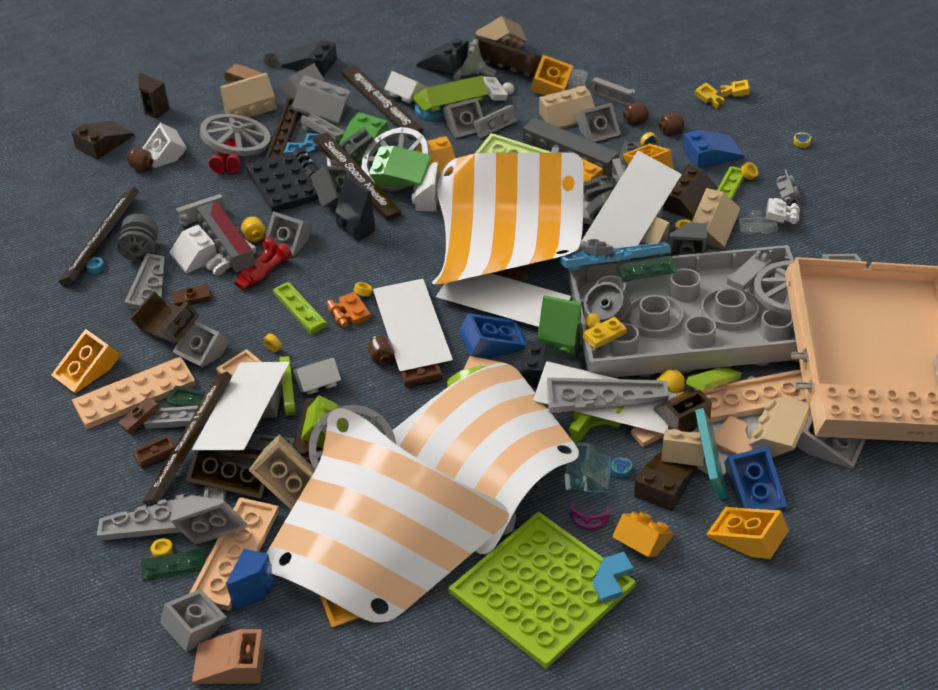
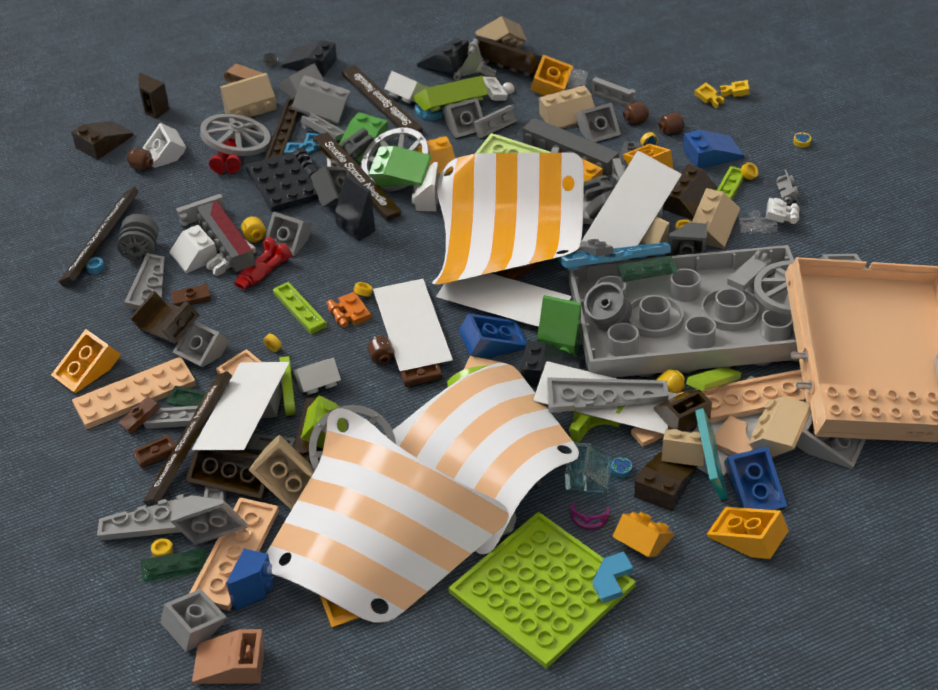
yellow plate [583,313,627,349] -> none

